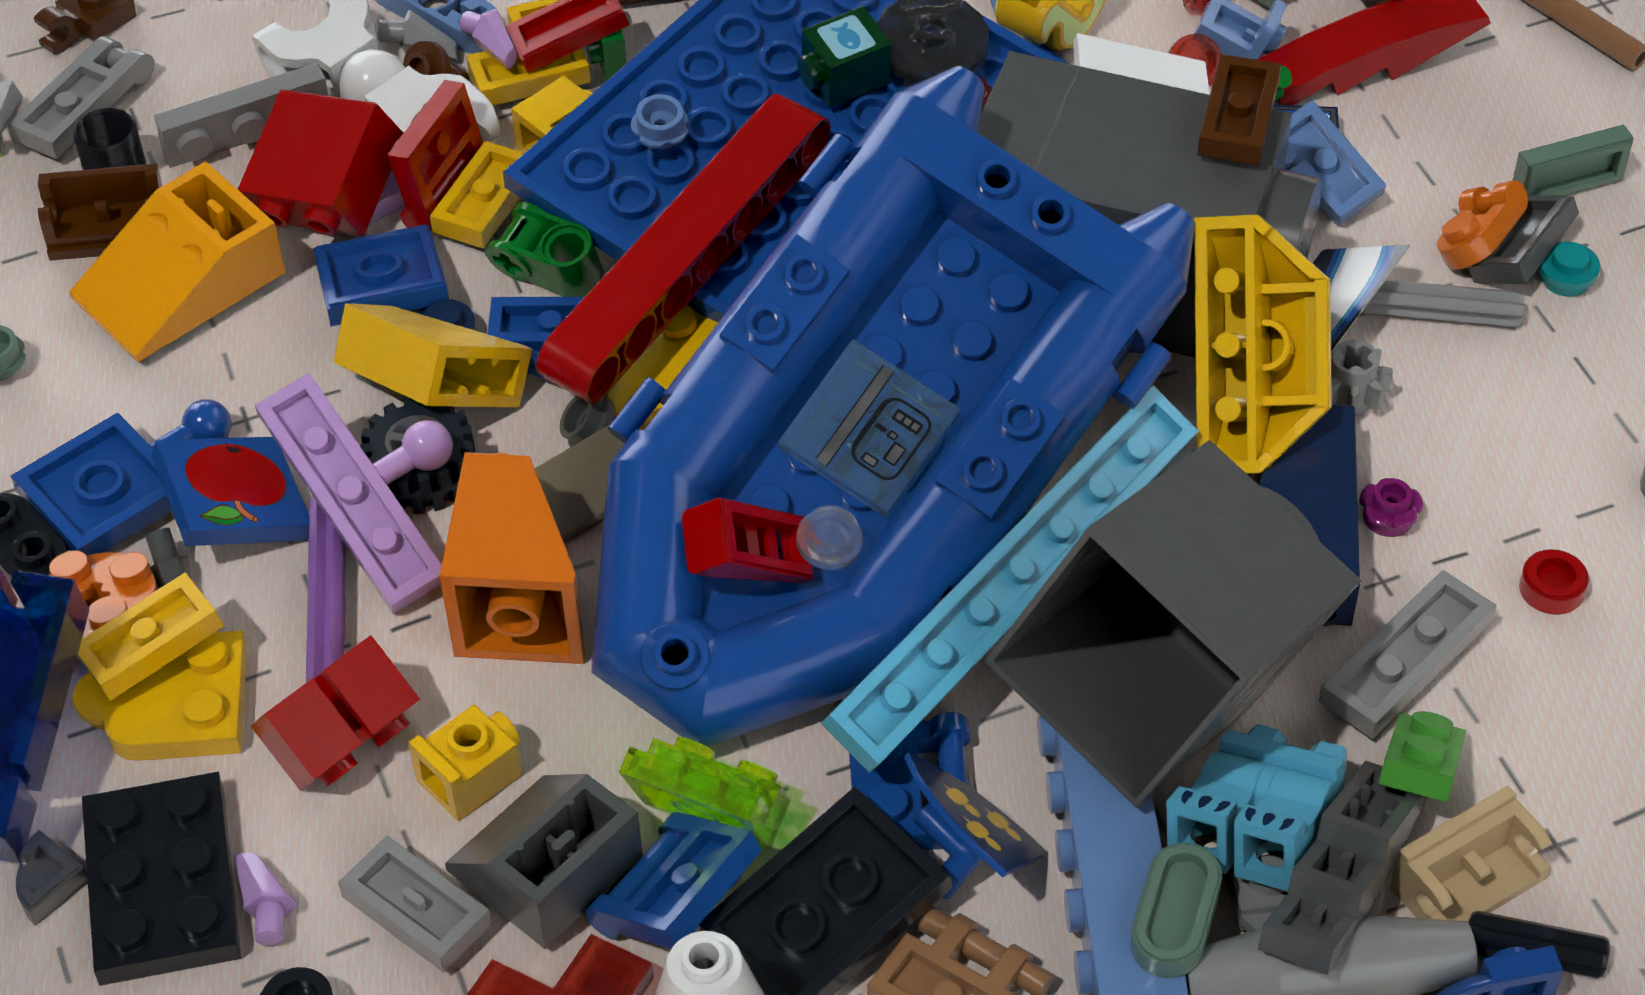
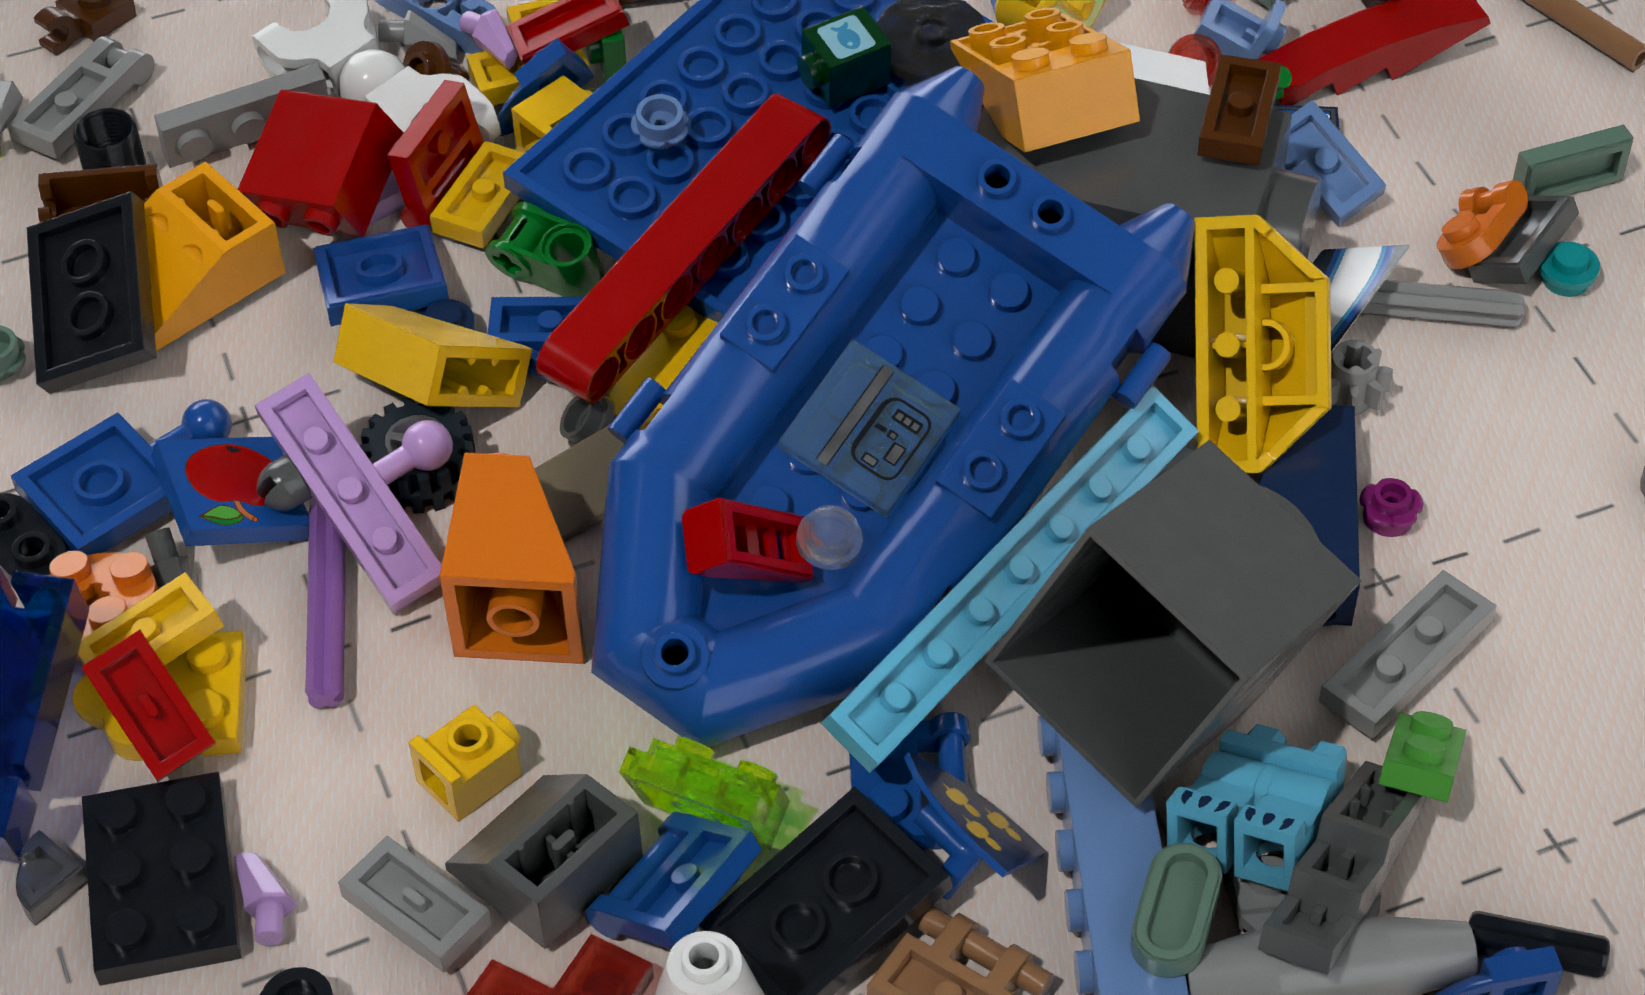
red piece [251,635,420,790] -> none
tan hinge [1390,785,1552,922] -> none
red tile [1519,549,1589,615] -> none
none -> black plate [26,191,157,394]
none -> red plate [81,629,216,782]
none -> dark grey hinge [256,455,312,512]
none -> blue plate [497,38,595,137]
none -> light orange slope [950,8,1140,152]

